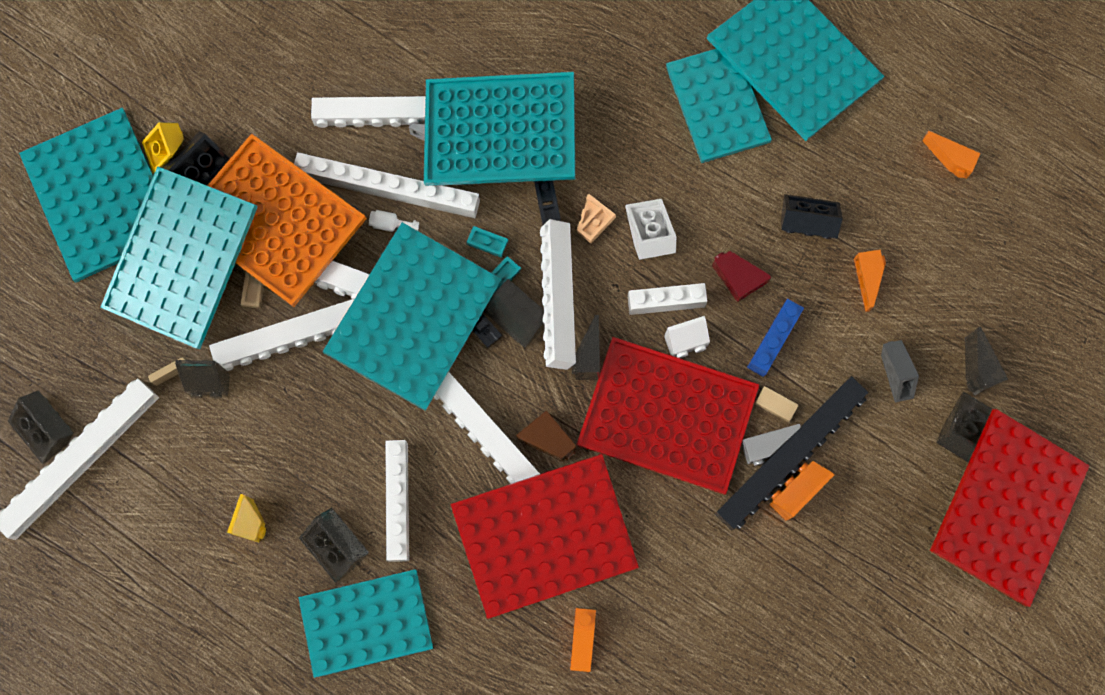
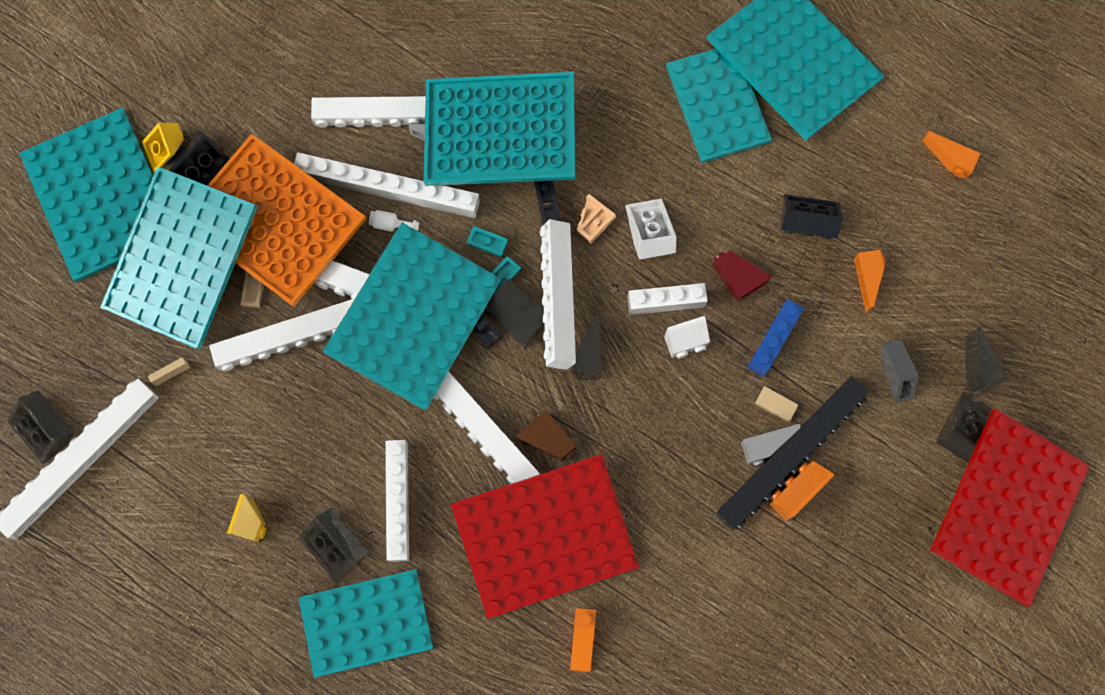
clear smoke slope [175,360,230,399] -> none
red plate [576,337,759,495] -> none

